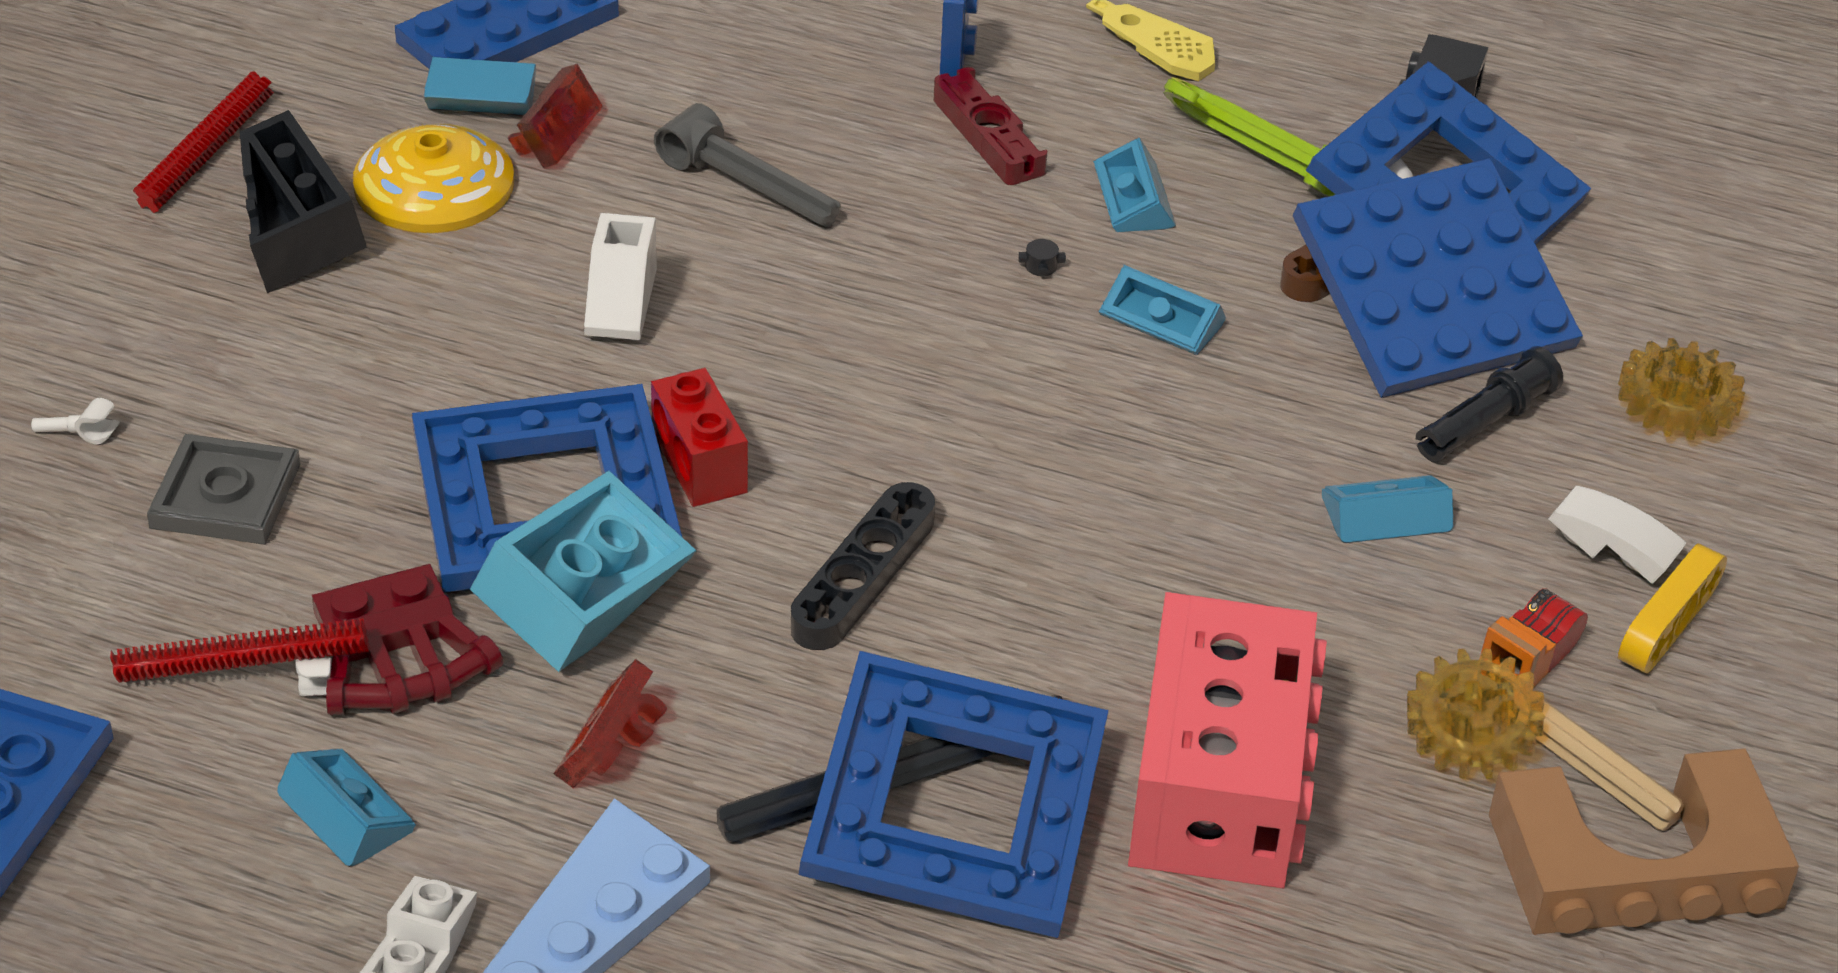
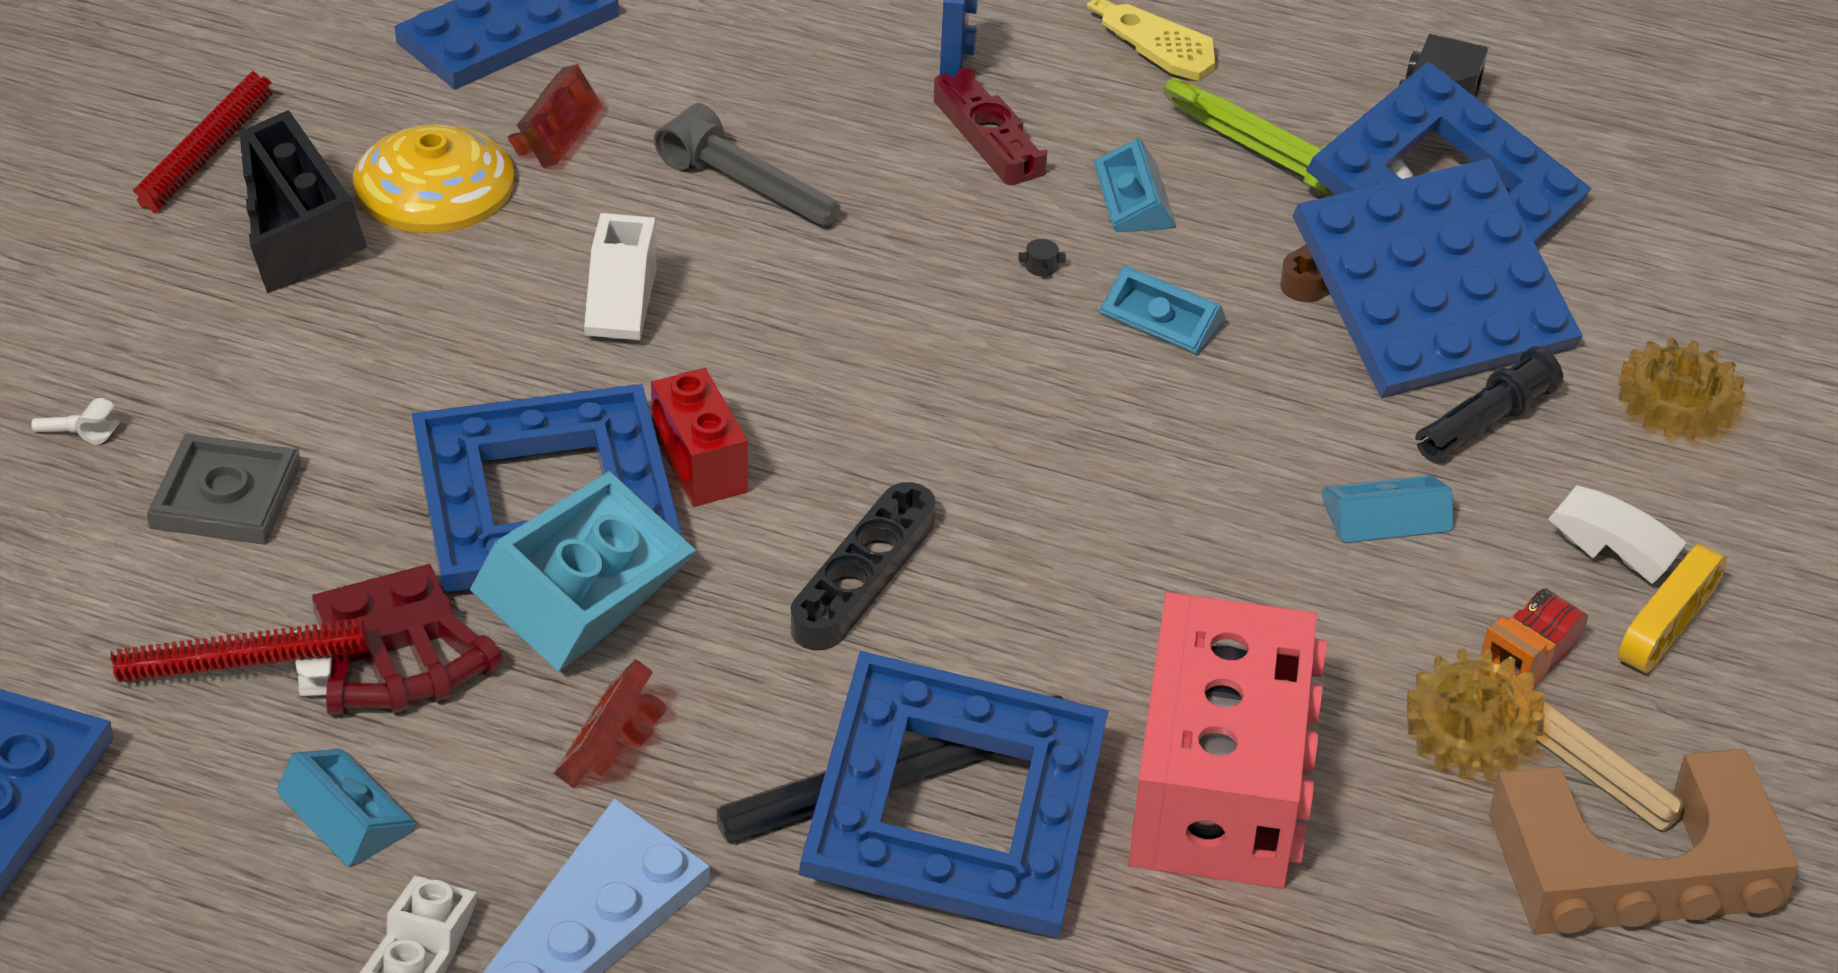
dark azure slope [424,57,536,115] -> none

